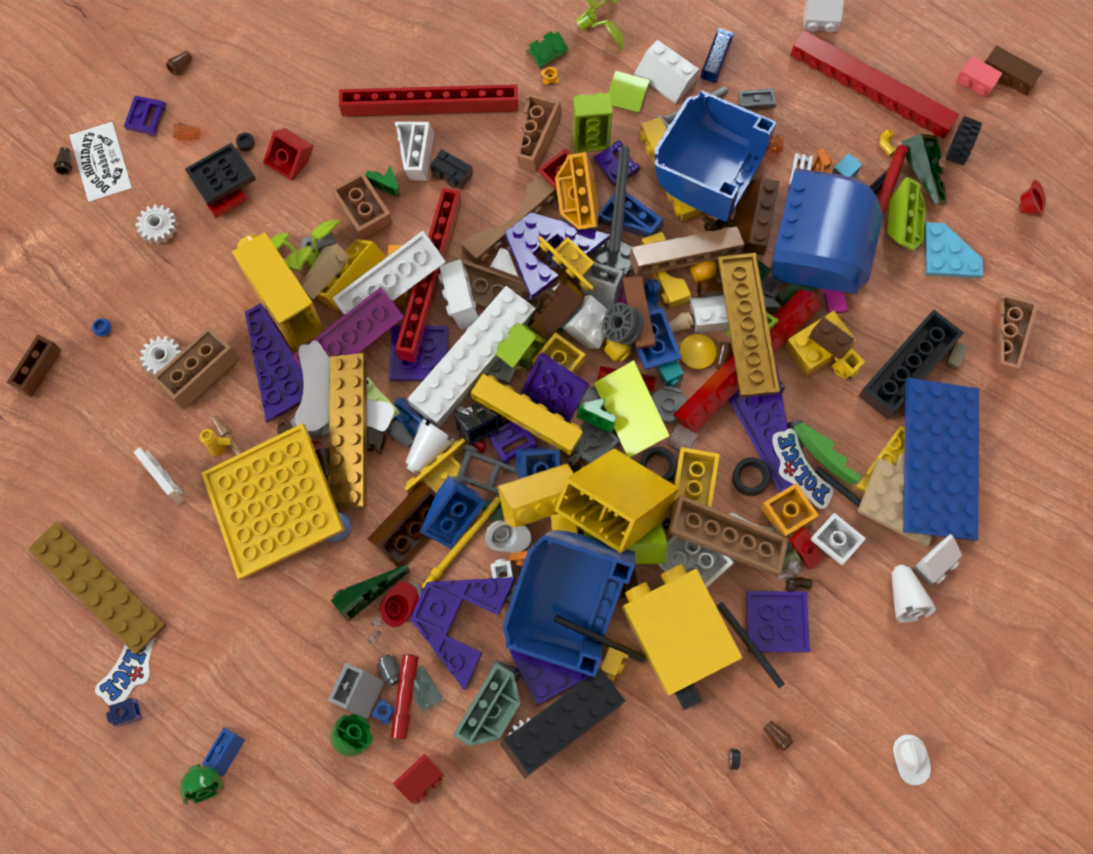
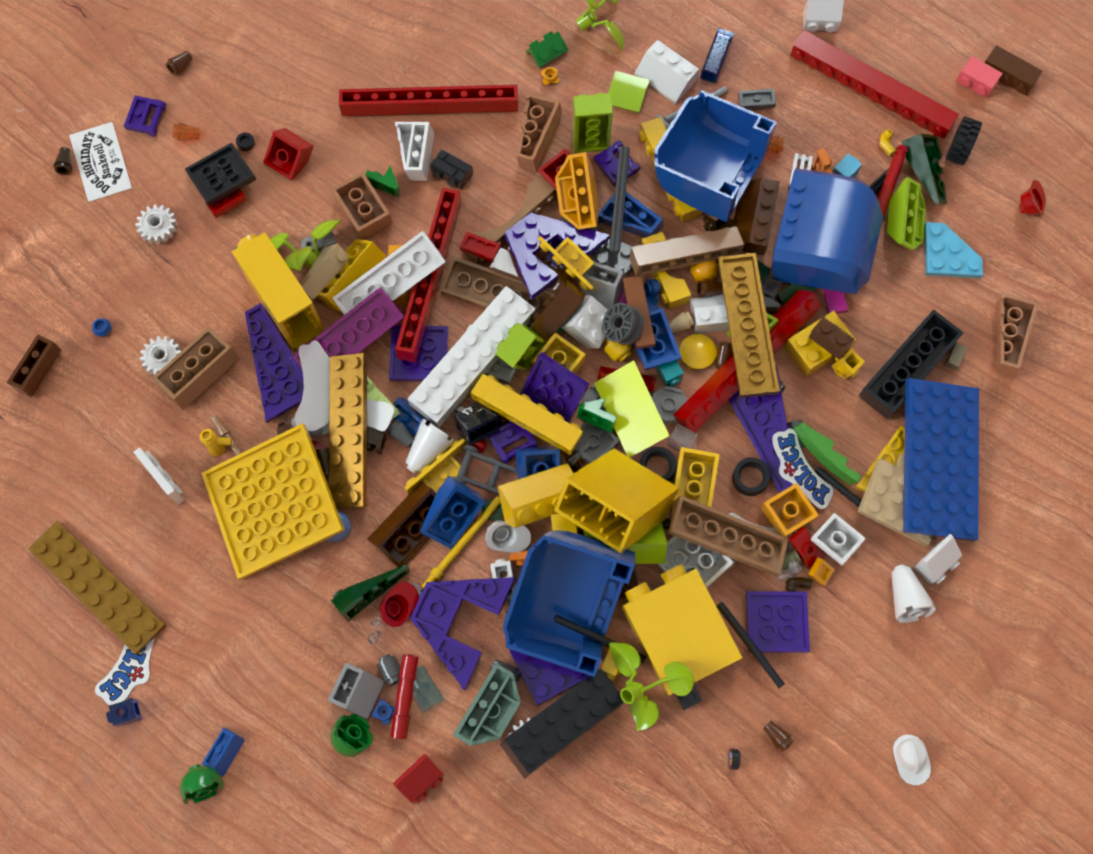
white wedge [438,259,479,330] -> none
none -> red plate [460,232,501,262]
none -> lime plant [609,642,695,731]
none -> light orange plate [808,558,835,586]

